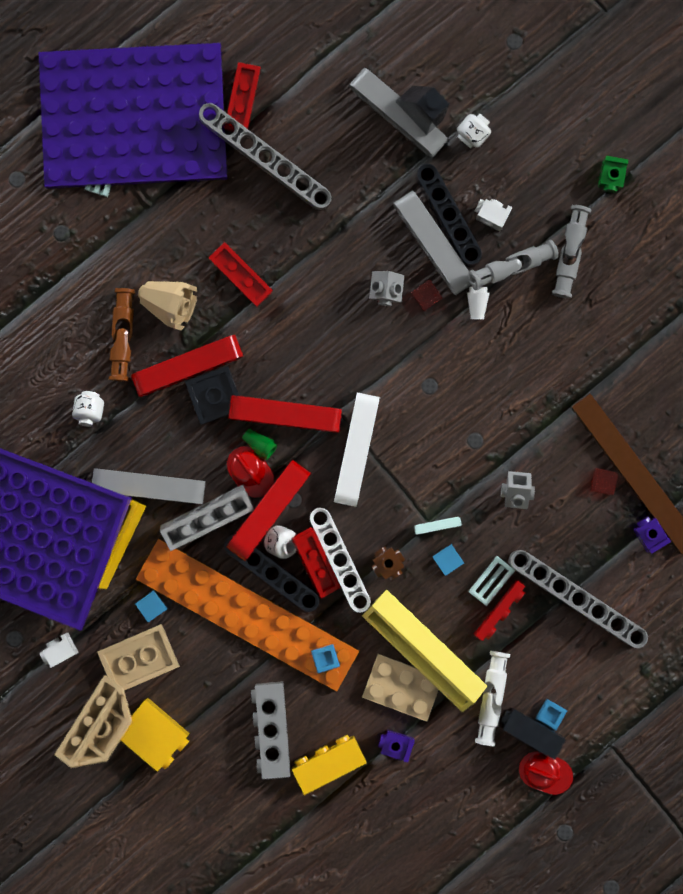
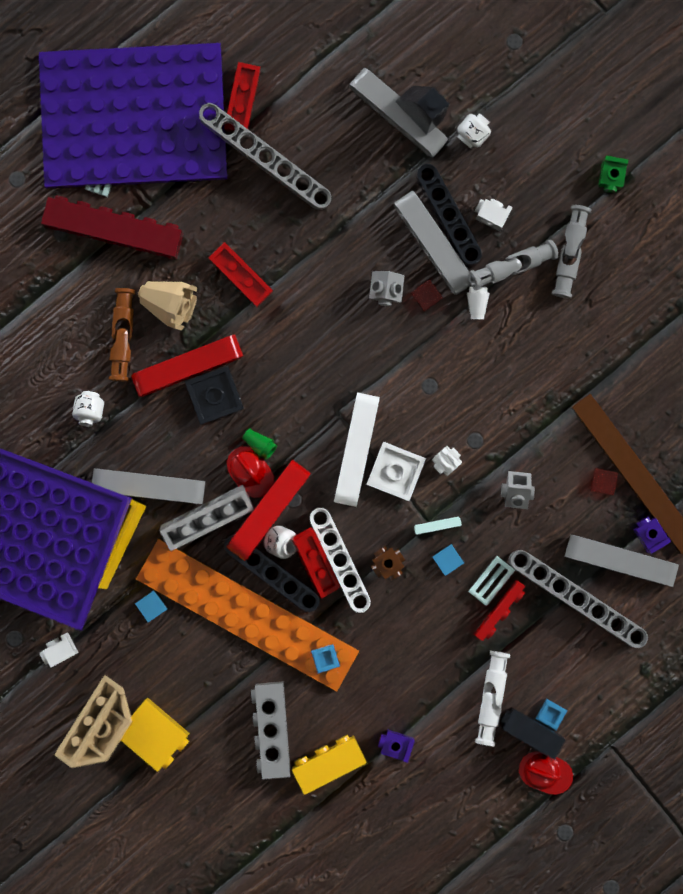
tan plate [97,624,180,691] -> none
red beam [228,396,342,433] -> none
light yellow brick [362,590,487,712] -> none
tan plate [362,654,439,722] -> none
none -> dark red brick [41,195,183,260]
none -> white plate [366,442,426,501]
none -> white gear [432,446,462,476]
none -> light grey beam [564,534,679,587]

